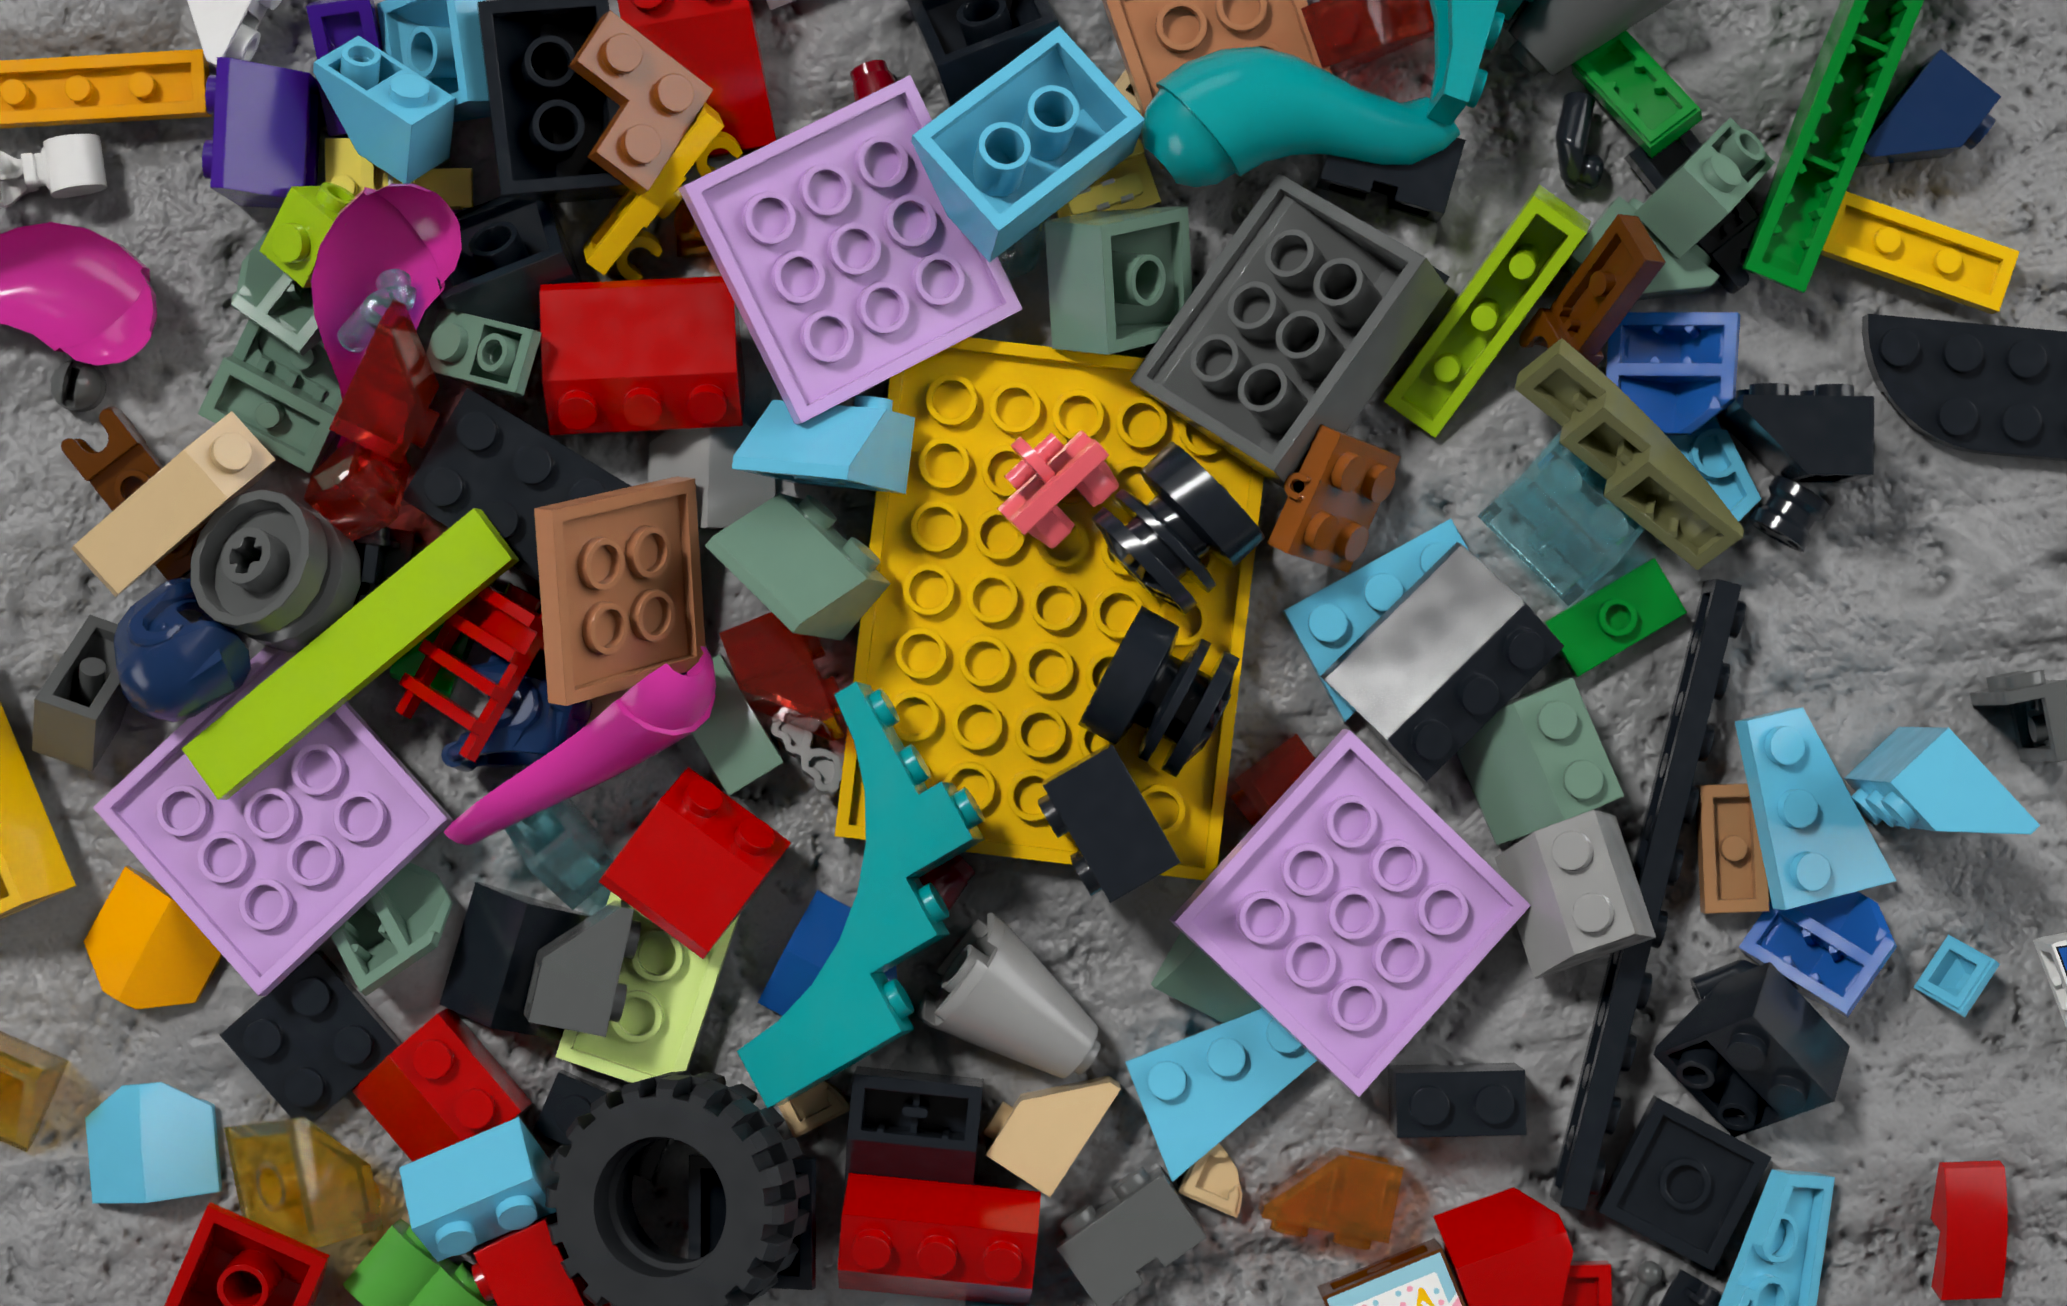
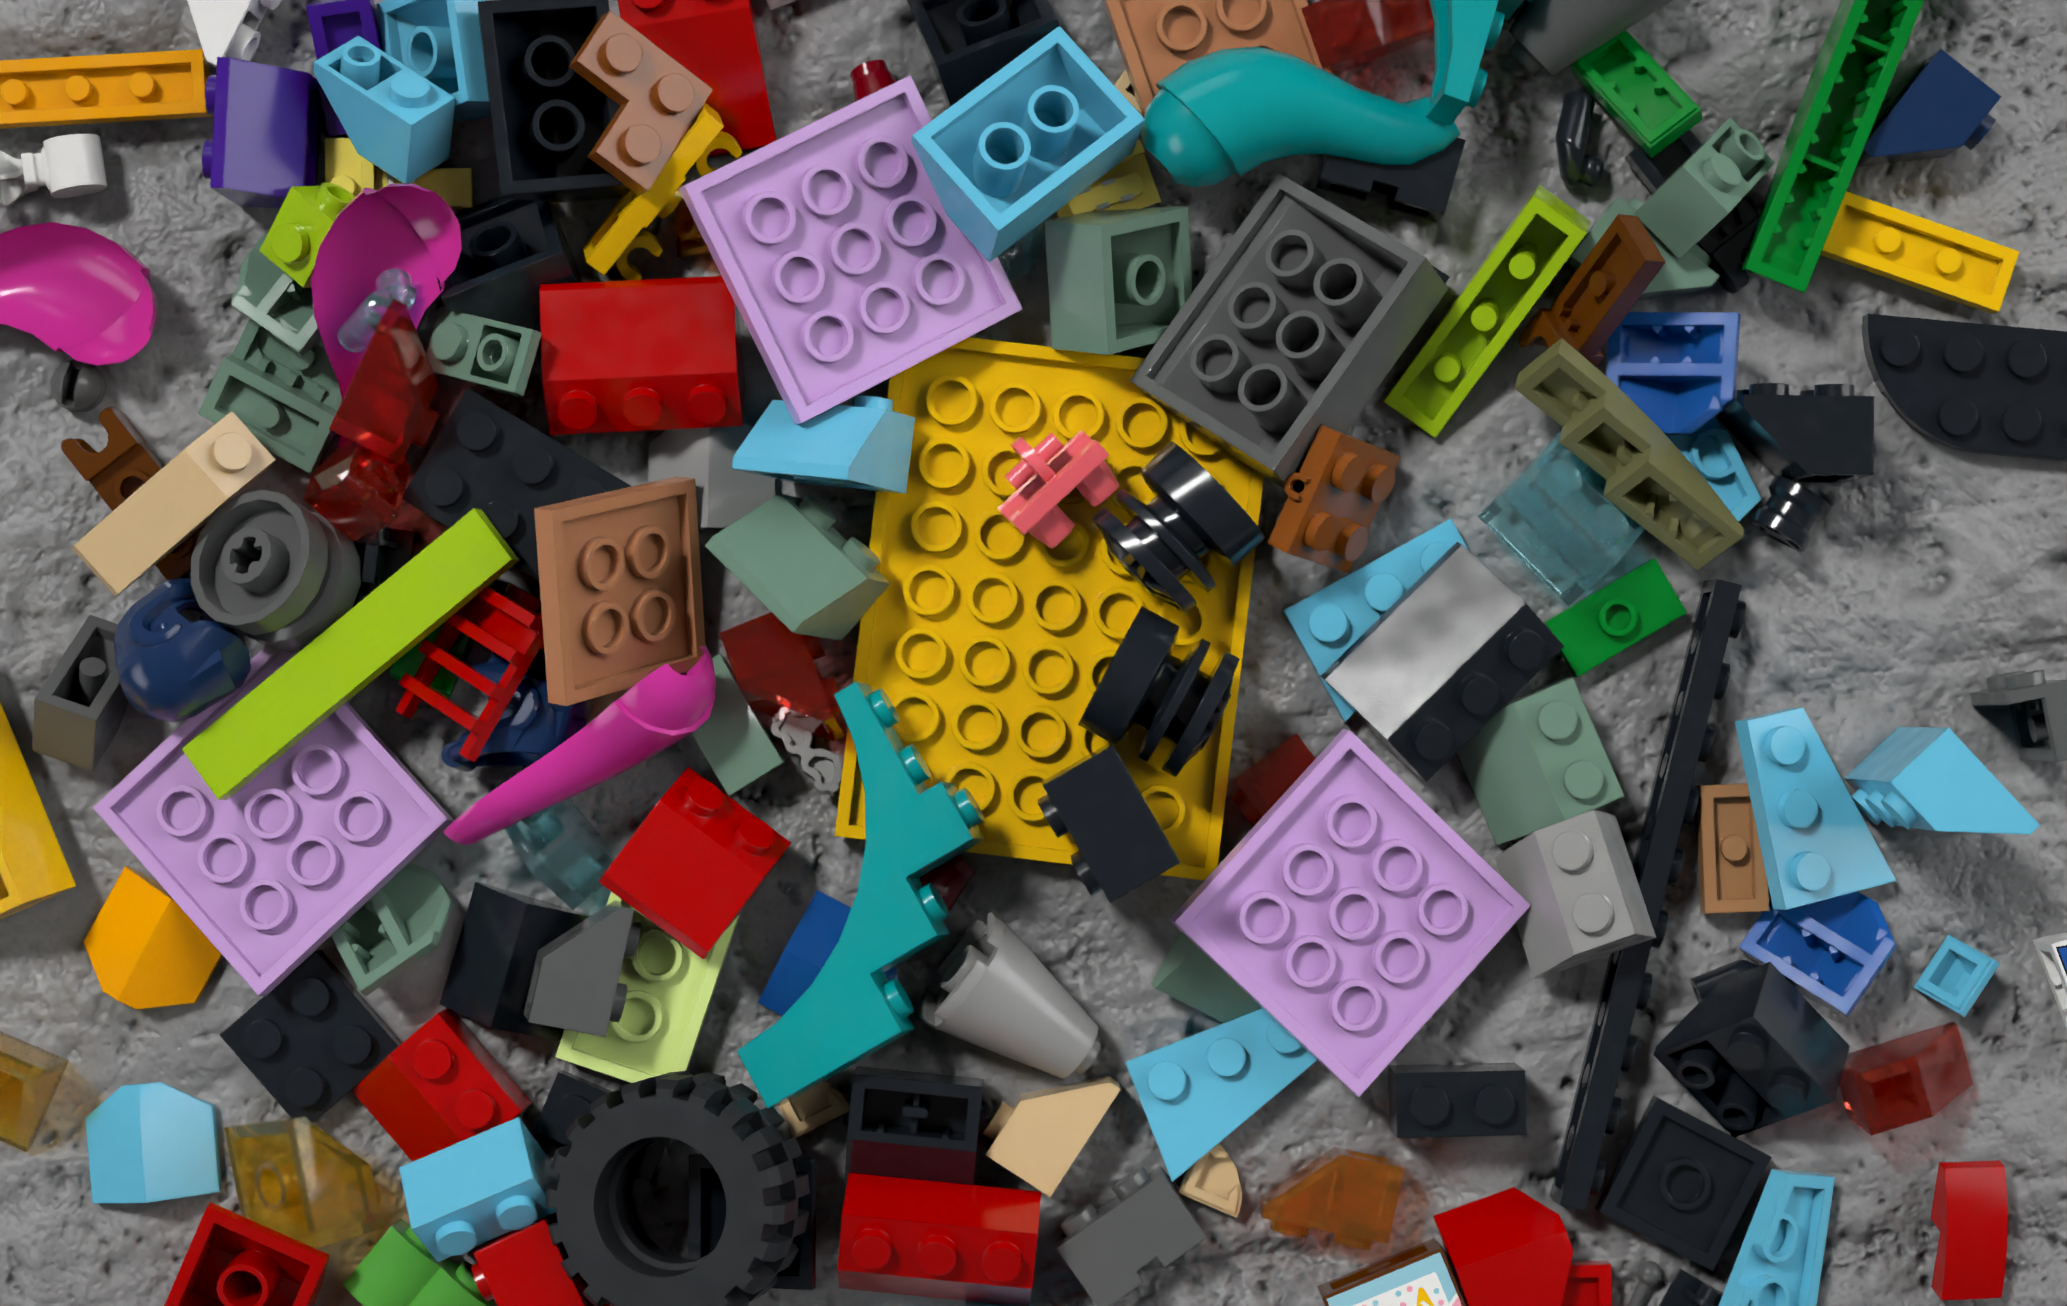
none -> clear red slope [1839,1022,1973,1136]

